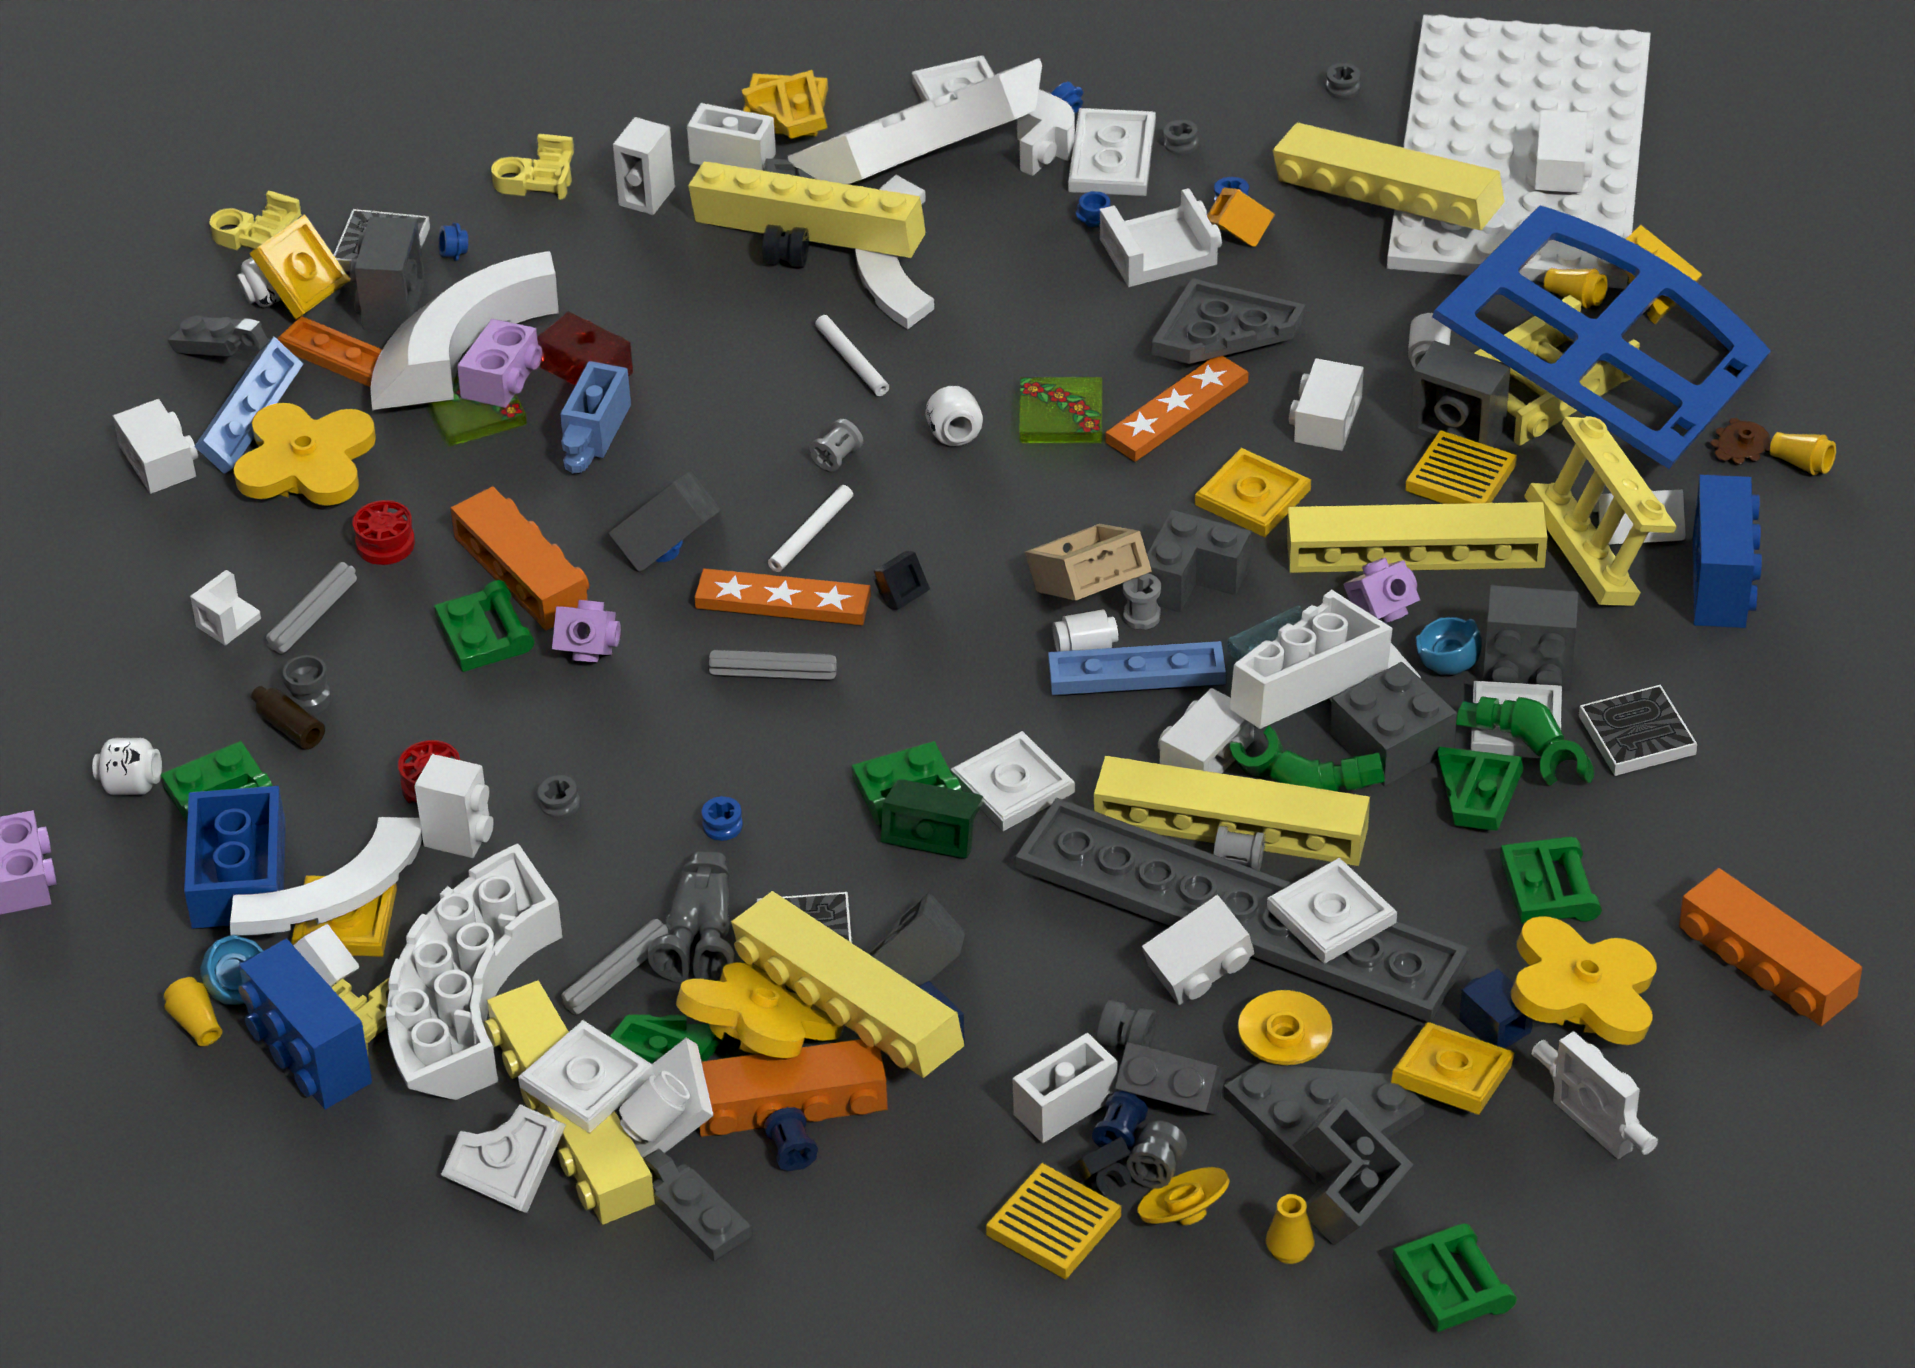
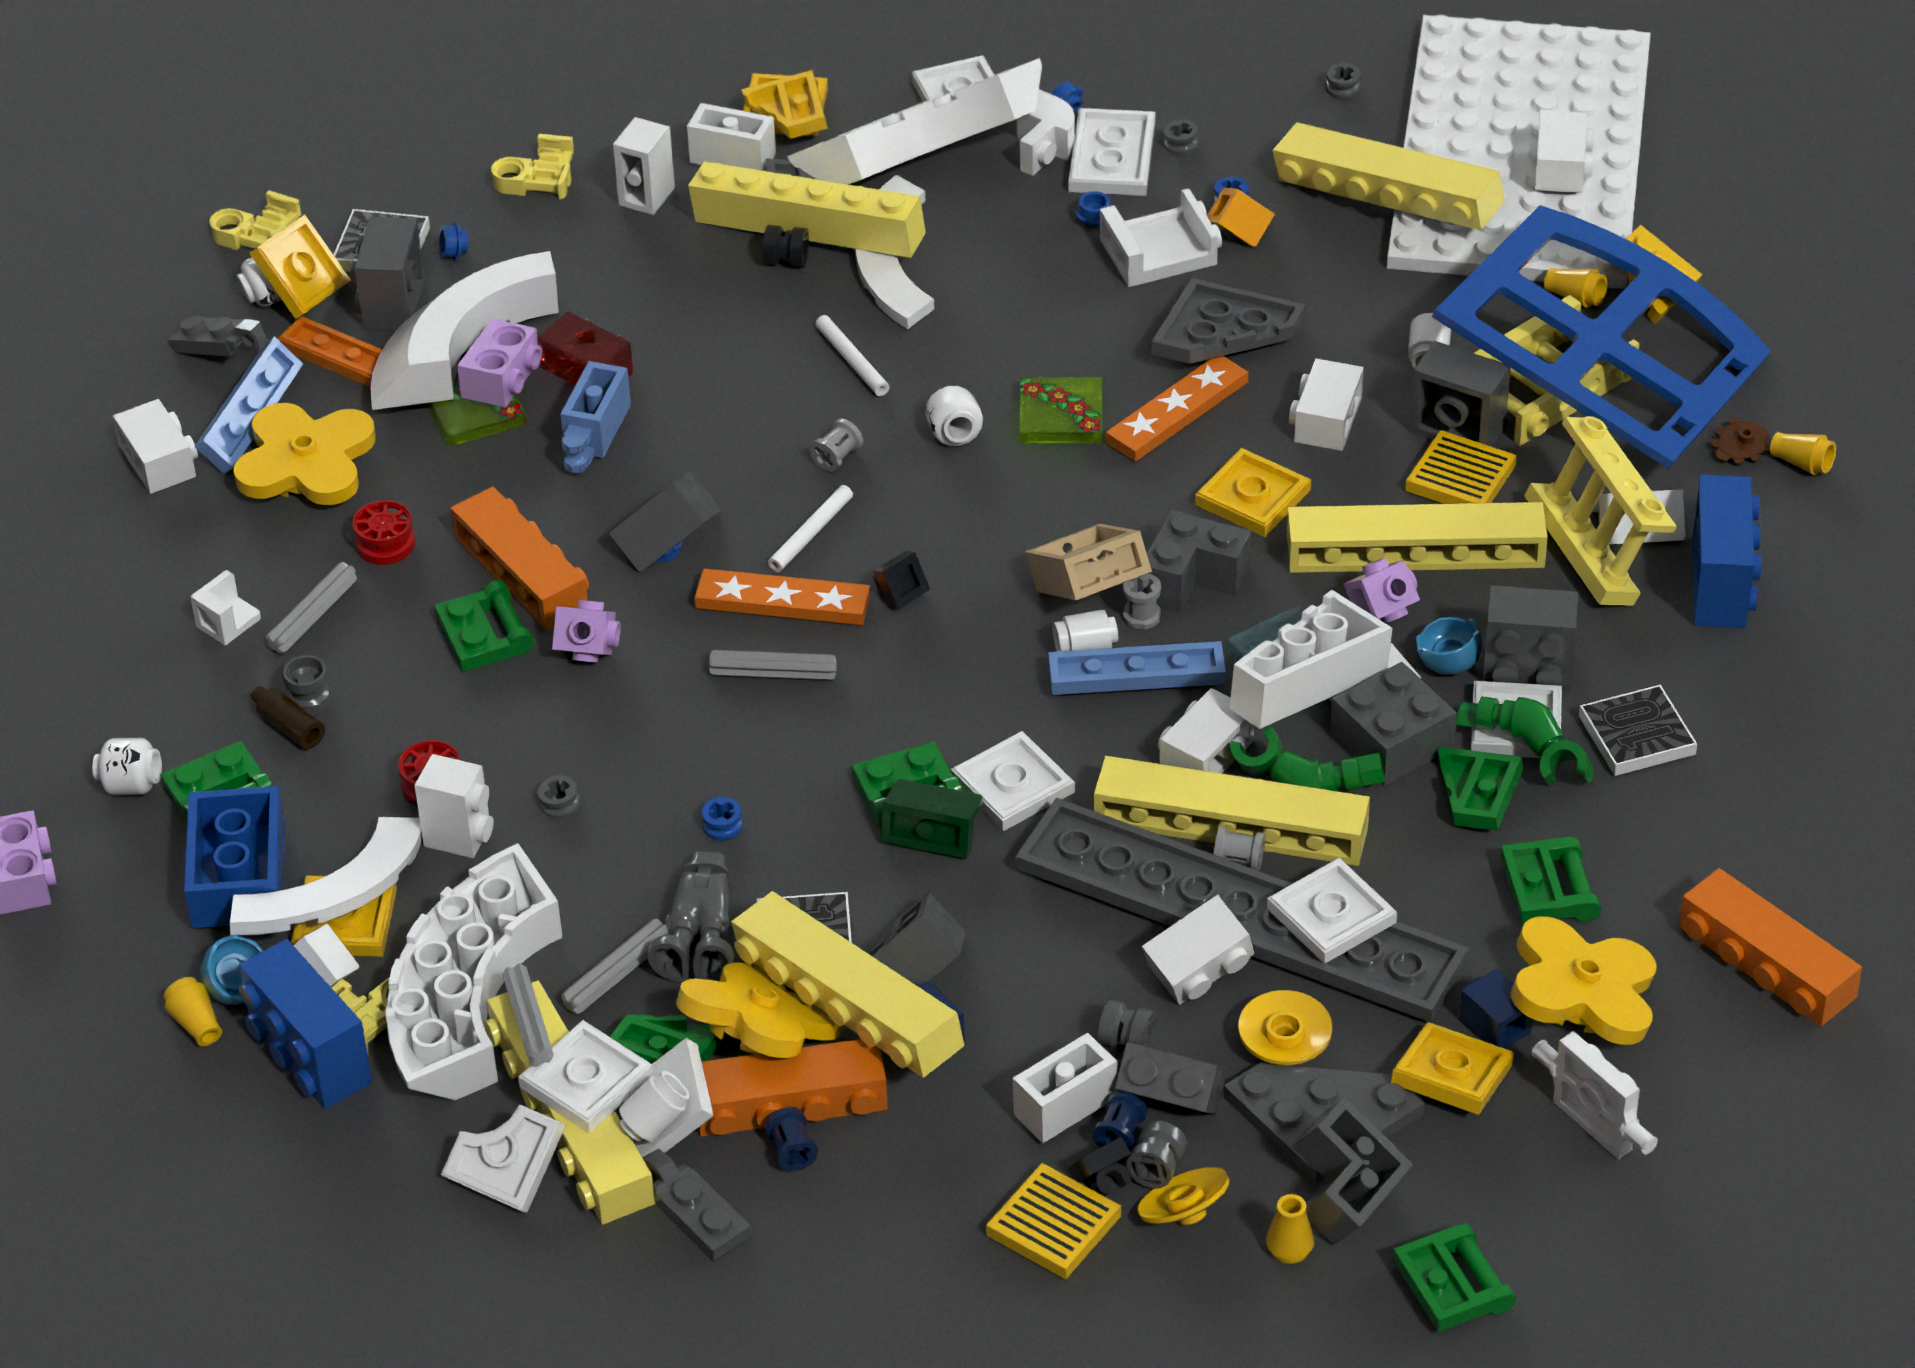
none -> light grey axle [502,964,554,1066]

